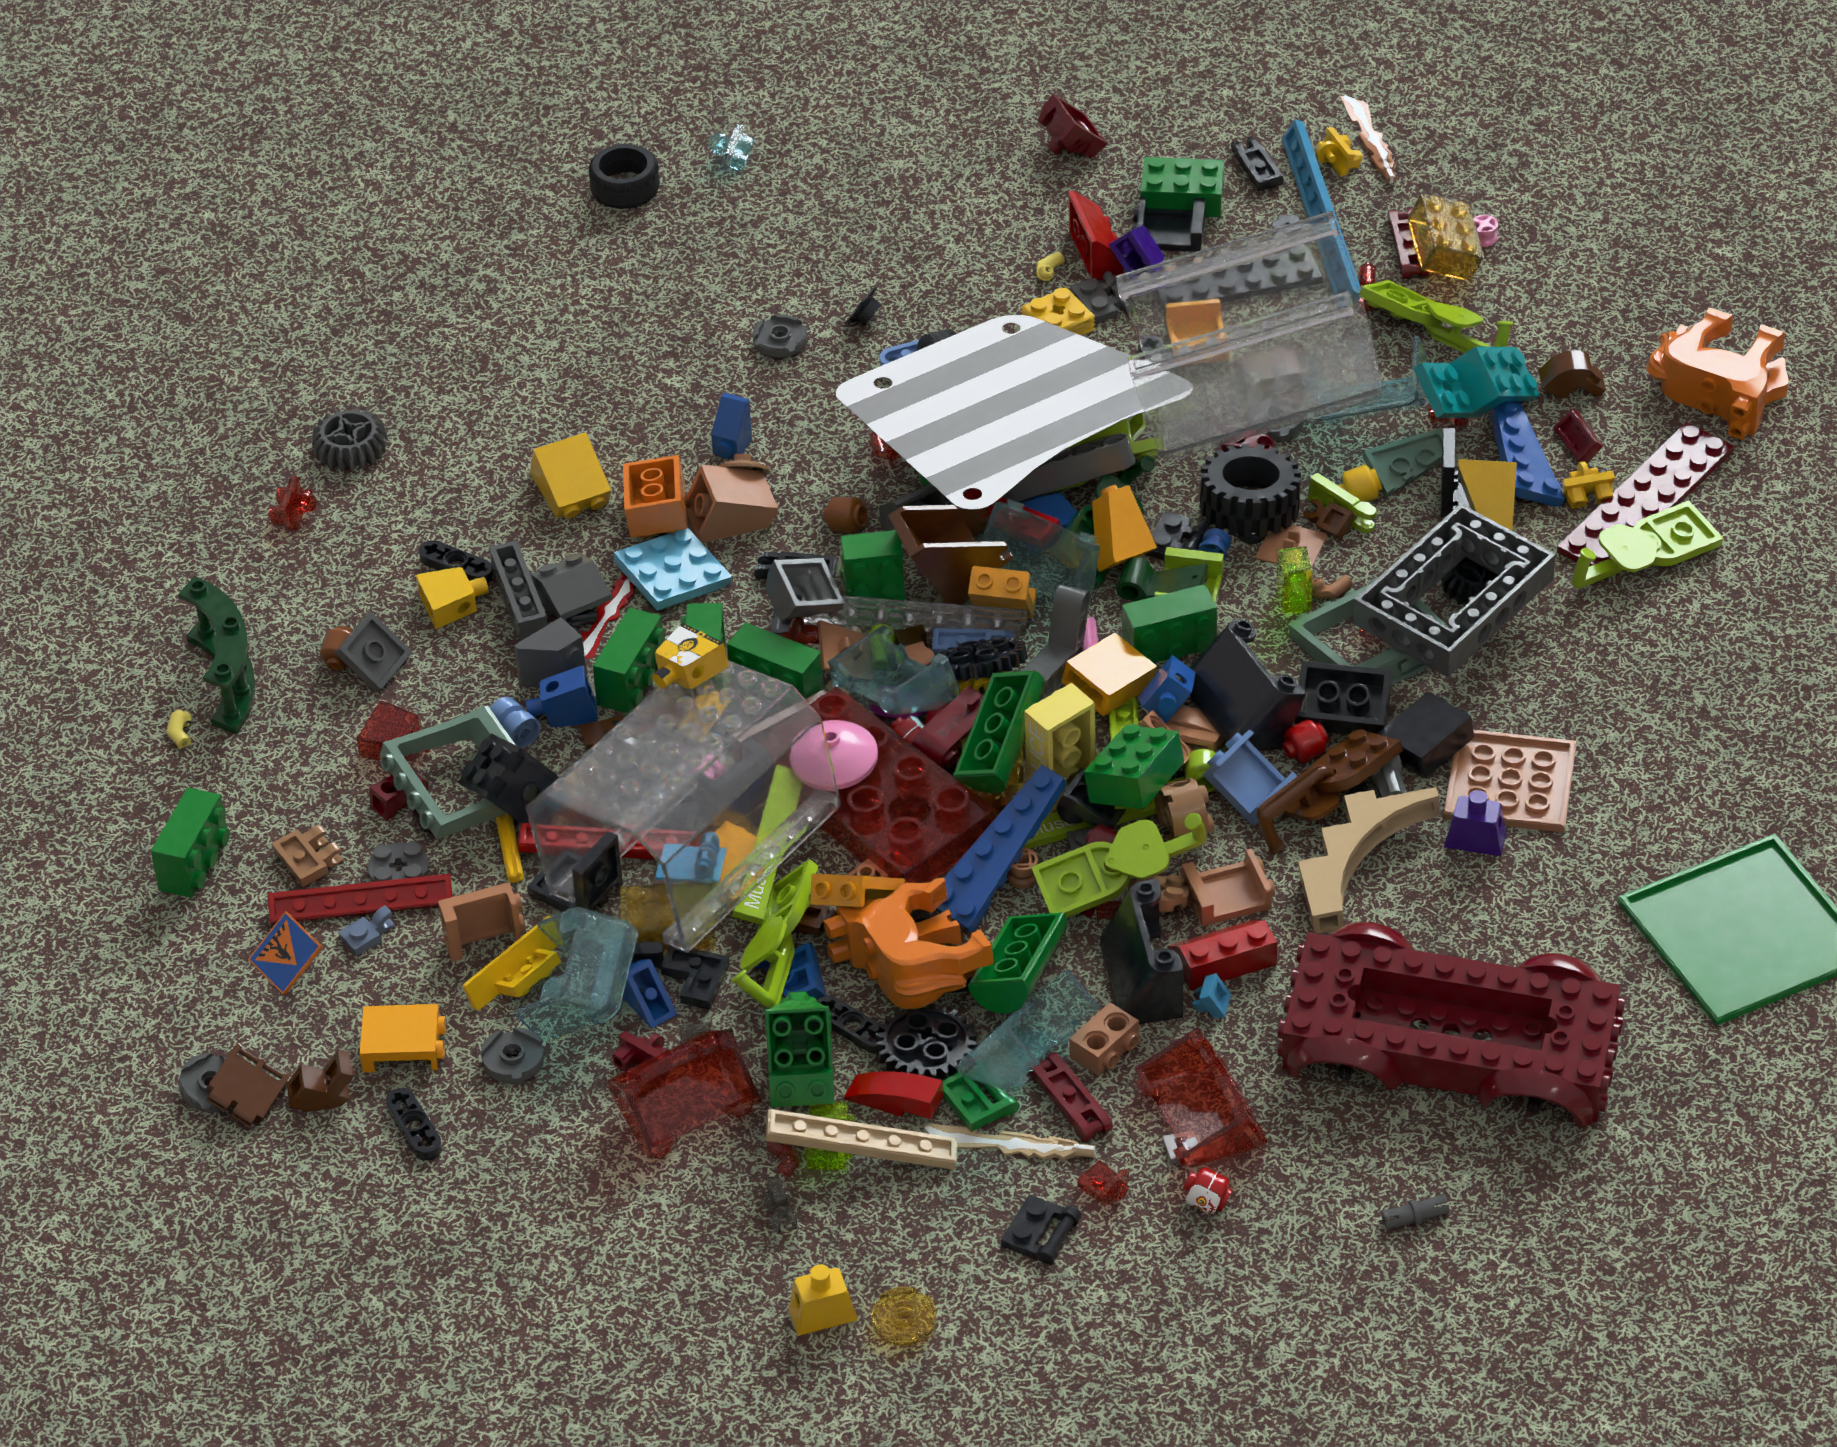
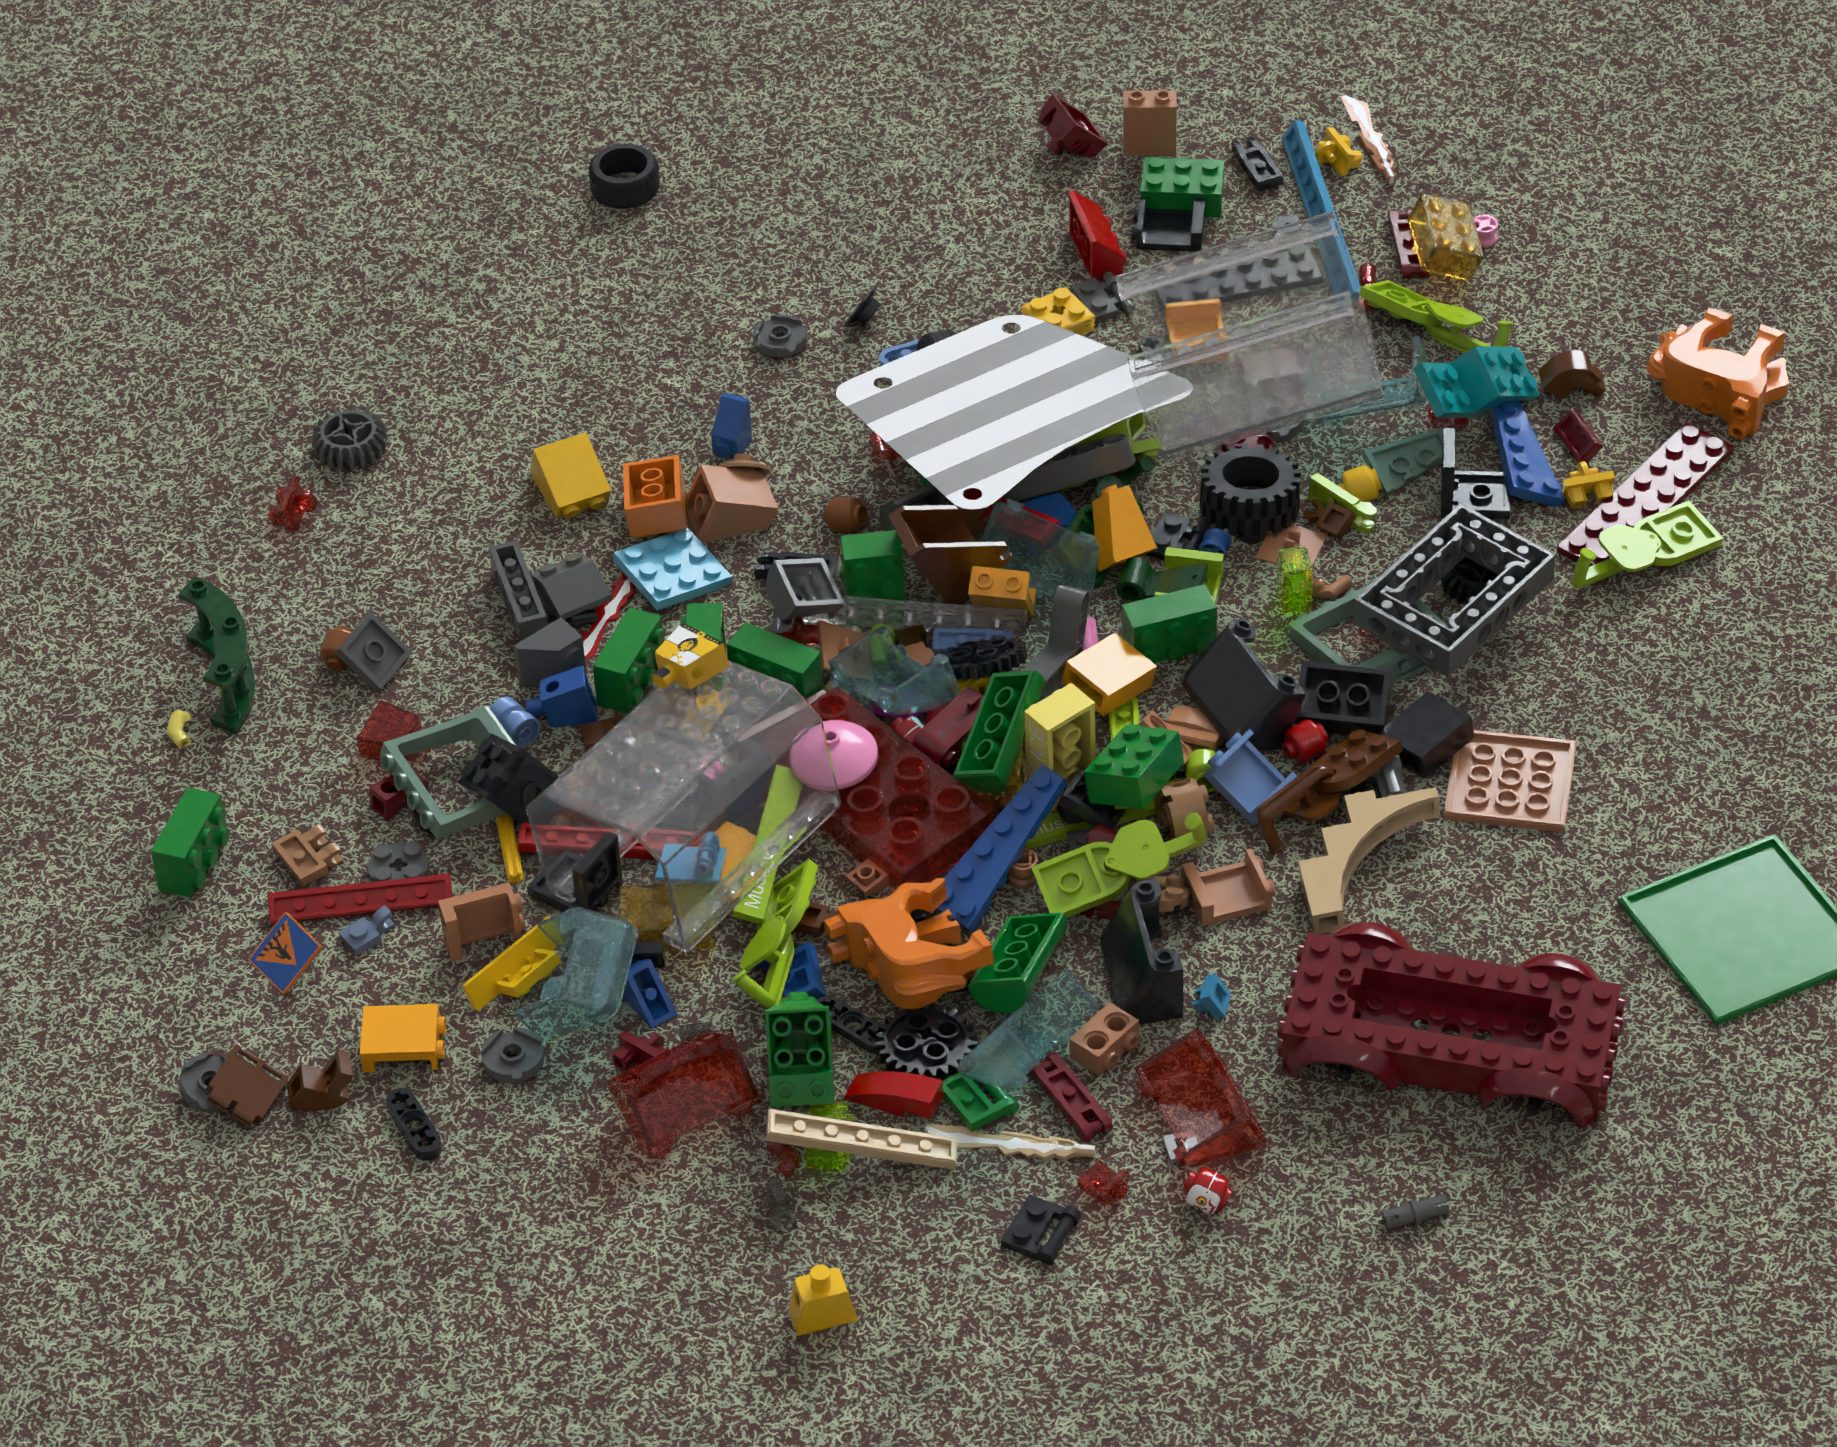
yellow torso [416,567,489,629] -> none
black beam [419,540,493,584] -> none
black plate [661,944,730,1009] -> none
clear light blue hips [708,123,755,172] -> none
light orange panel [810,873,905,907] -> none
clear yellow plate [871,1287,937,1346] -> none
light yellow arm [1036,251,1065,281] -> none
dark purple torso [1108,225,1164,288] -> none
blue torso [1137,655,1196,723] -> none
red slope [1167,920,1278,991] -> none
dark purple torso [1444,790,1507,857] -> none
yellow slope [1458,459,1517,531] -> none
none -> nougat panel [1123,90,1177,156]

